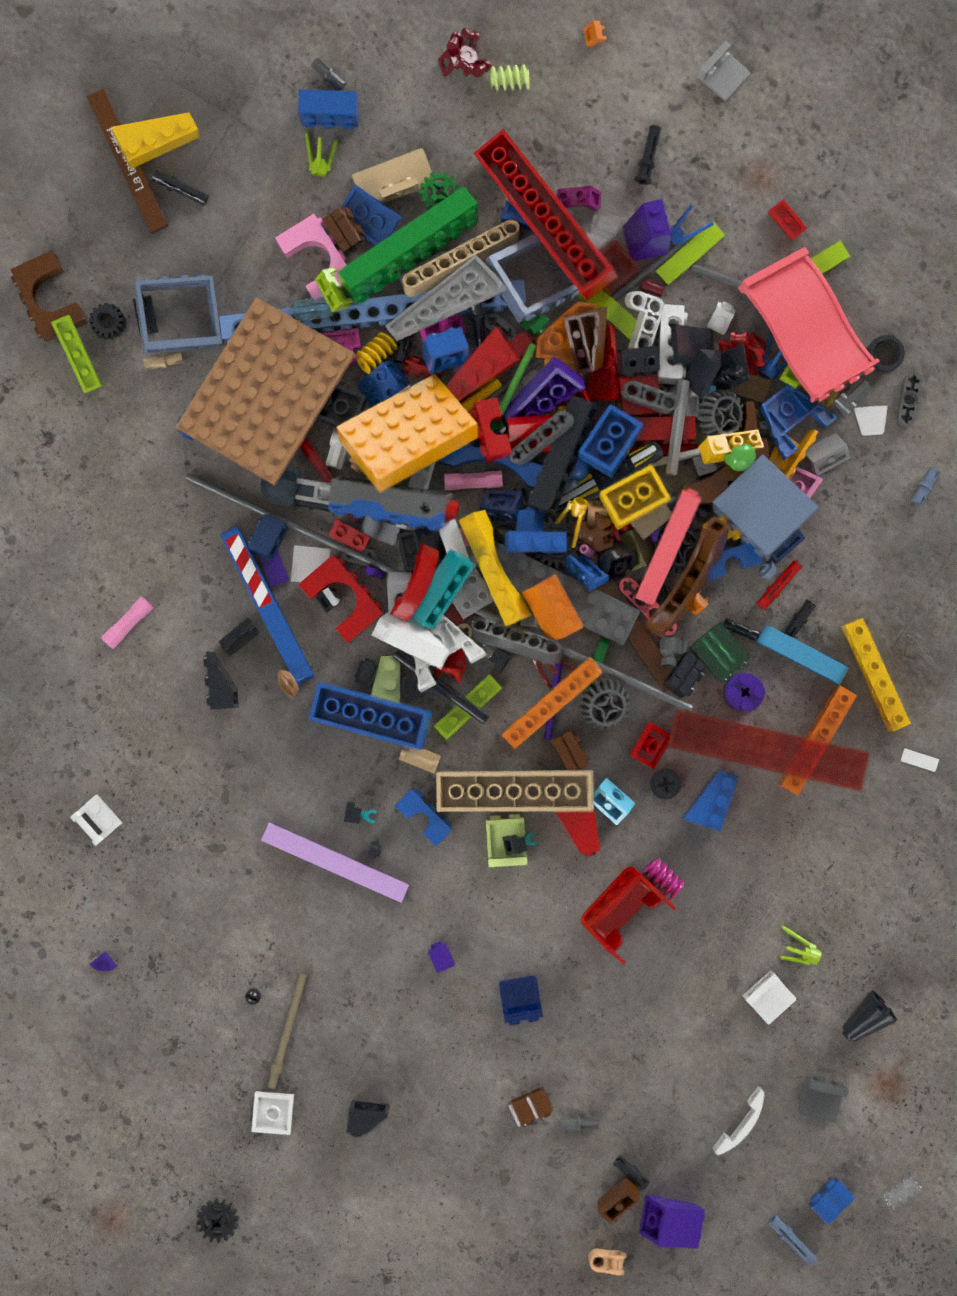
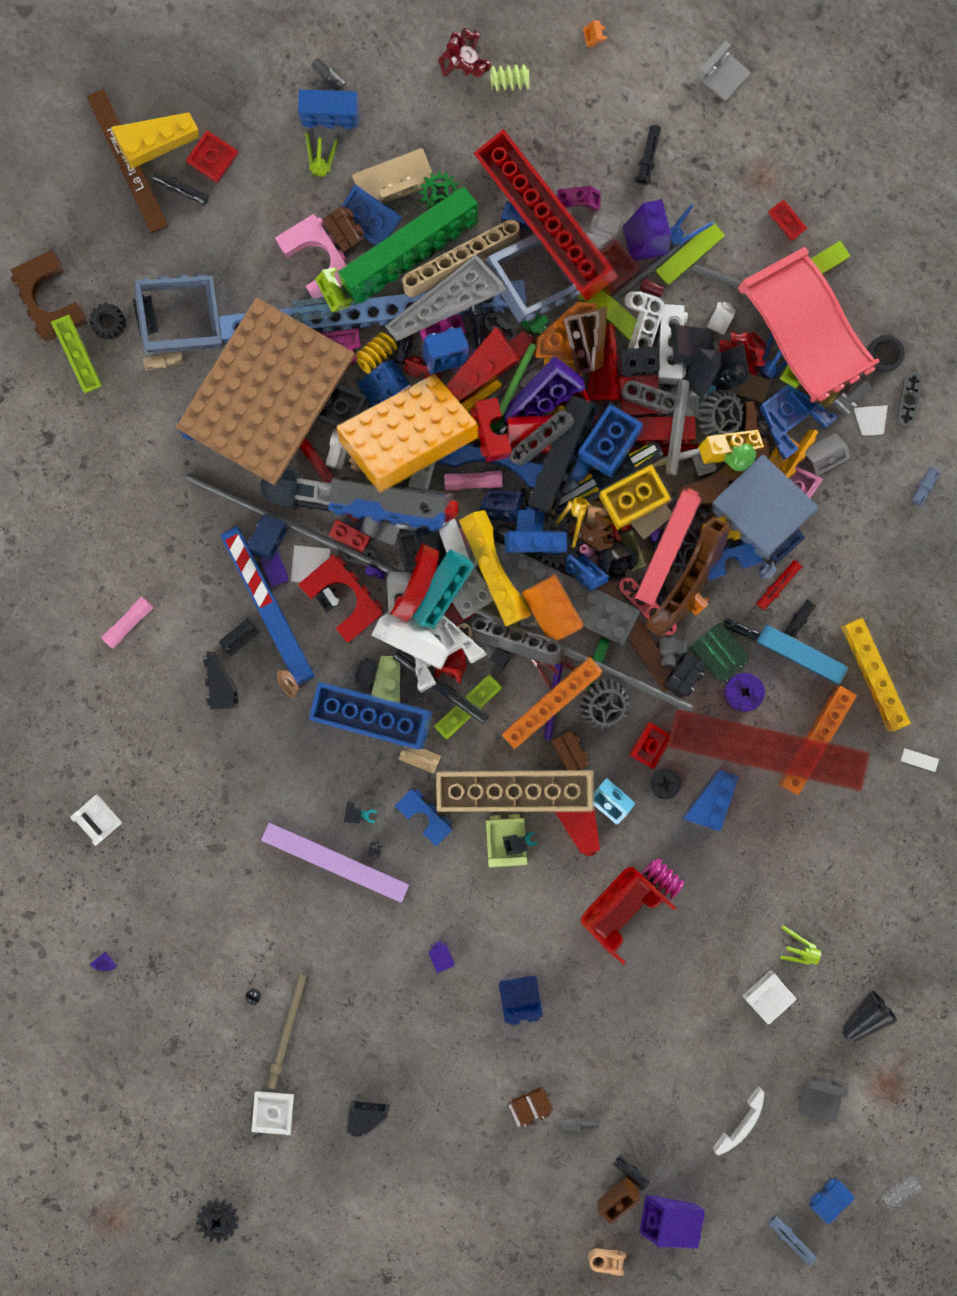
none -> red tile [186,130,239,184]

